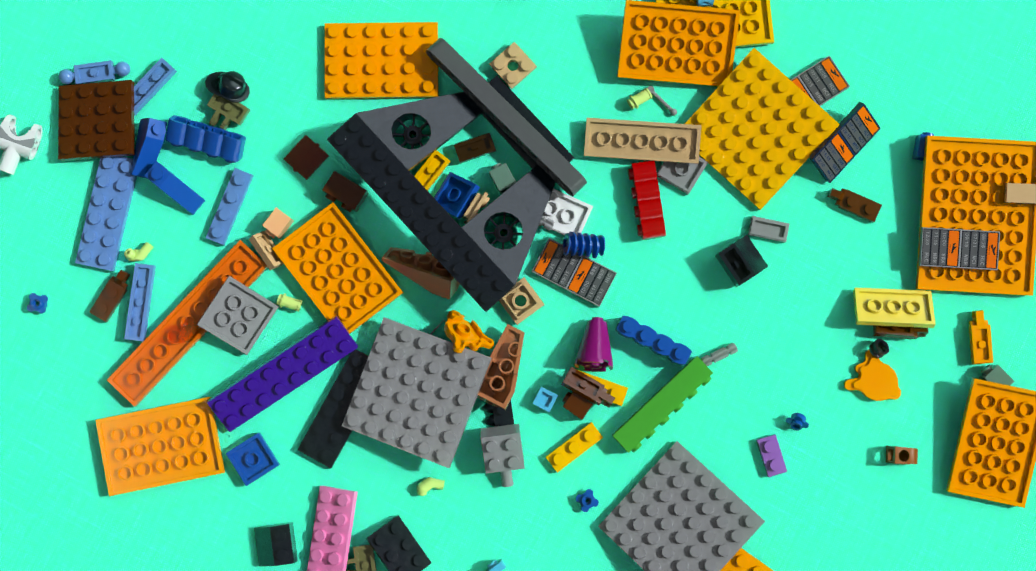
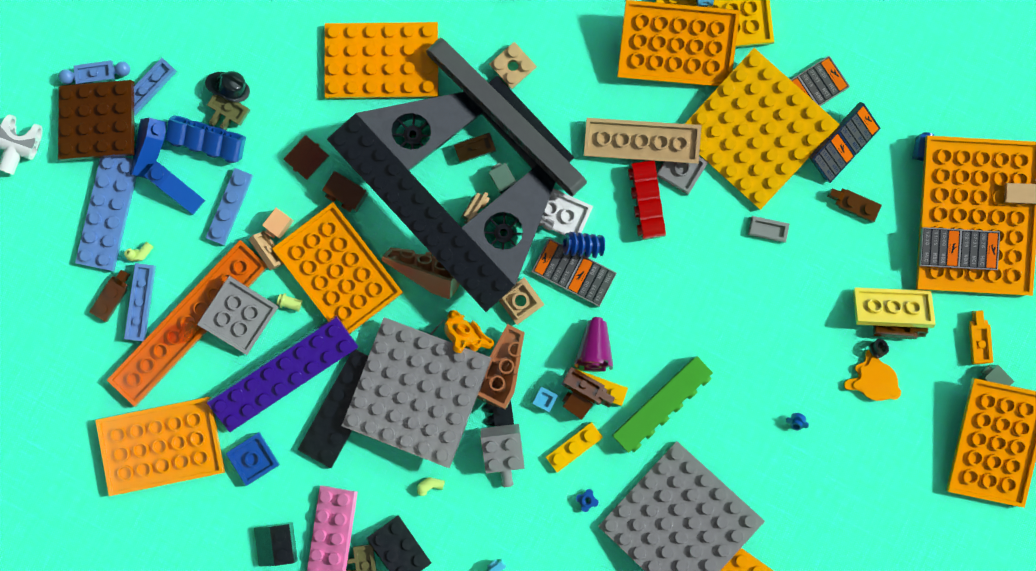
blue plate [27,293,48,314] -> none
yellow plate [414,150,451,191] -> none
blue plate [434,172,480,220] -> none
blue brick [615,316,692,365] -> none
yellowish green pin [627,88,652,109] -> none
light grey hinge [648,86,677,116] -> none
light grey axle [701,343,738,366] -> none
black slope [715,235,768,287] -> none
medium lavender plate [756,434,787,477] -> none
dark orange leg [886,445,918,464] -> none

